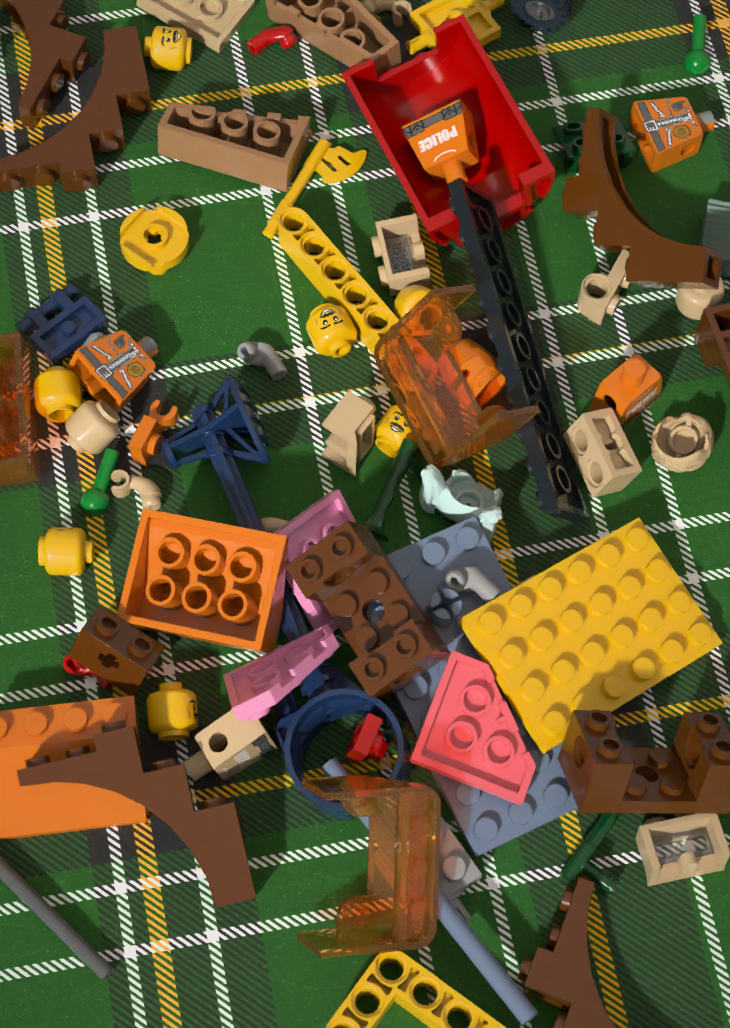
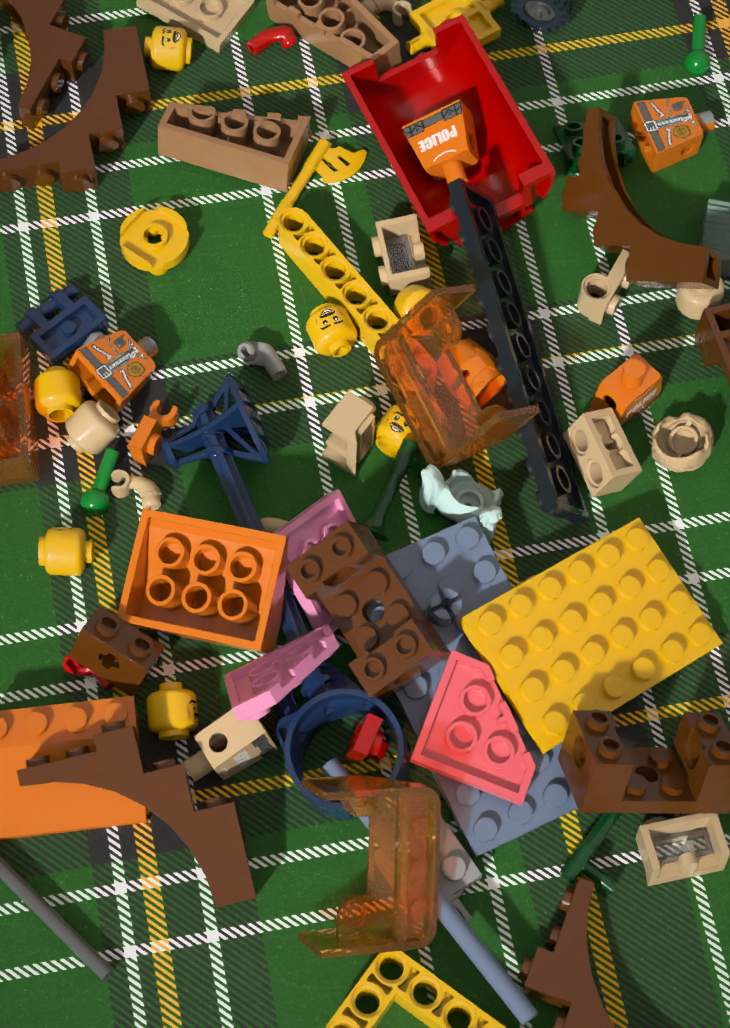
light grey arm [444,566,501,603] -> none

